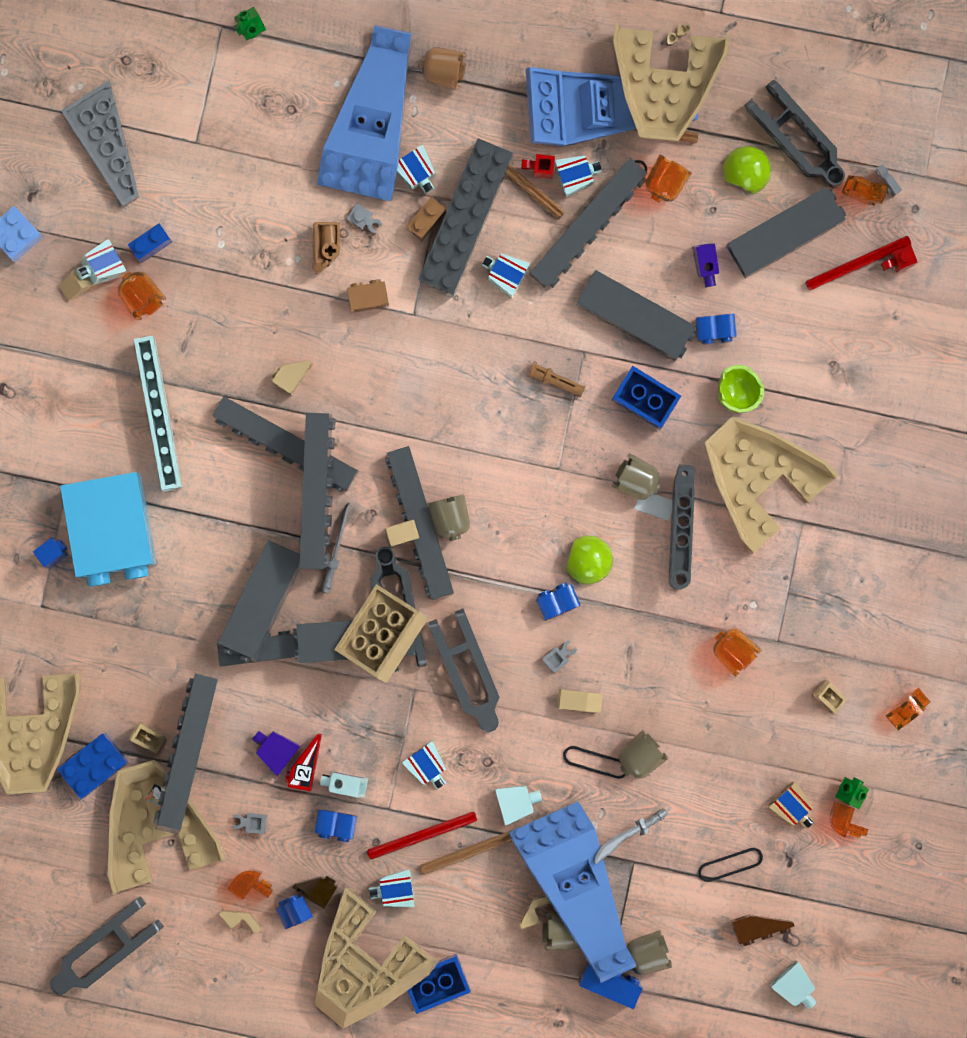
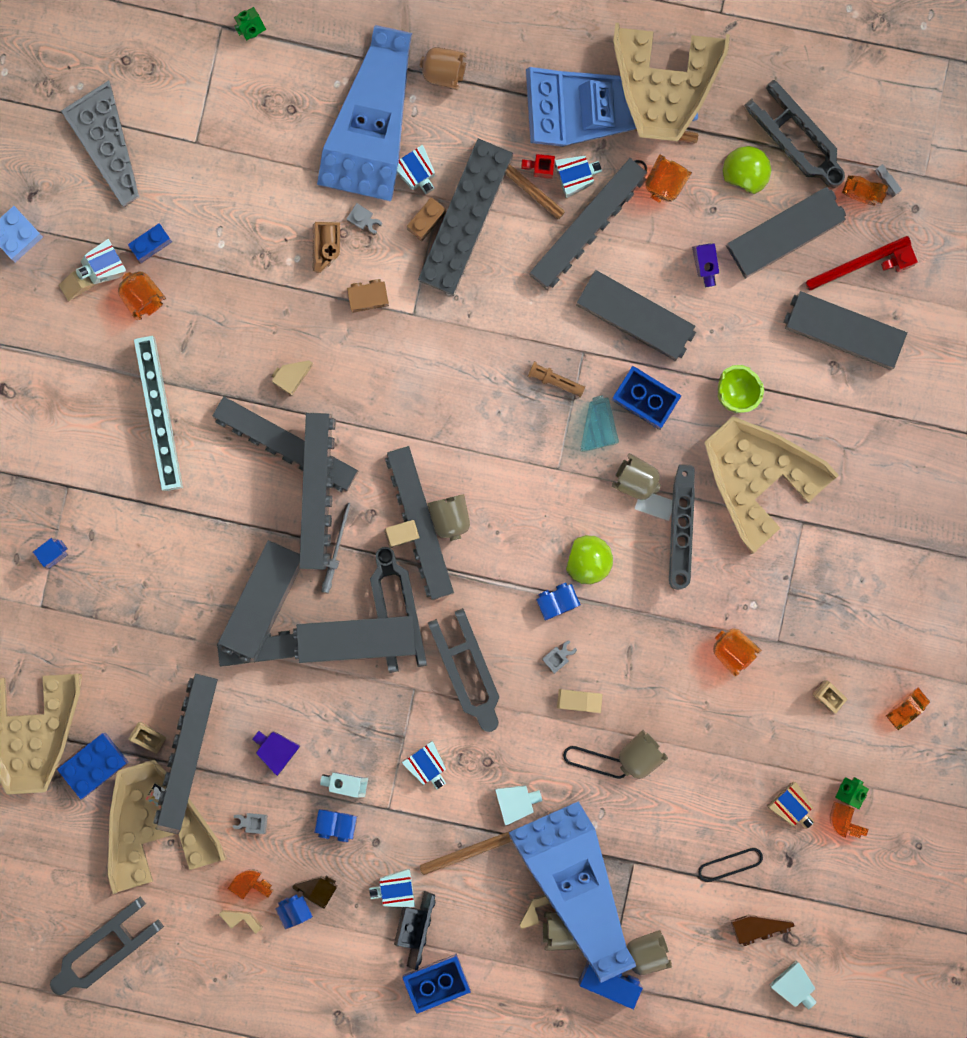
medium azure brick [60,472,157,587] -> none
slope [285,733,322,792] -> none
tan piece [314,888,440,1029] -> none
tan slope [334,584,429,683] -> none
red axle [367,812,477,859] -> none
torso [481,254,530,298] -> none
light grey sword [594,808,668,864] -> none
tan piece [667,24,691,46] -> none
blue brick [695,314,737,345] -> none
none -> black bracket [394,891,436,970]
none -> clear light blue slope [580,395,619,452]
none -> dark grey brick [783,291,908,370]

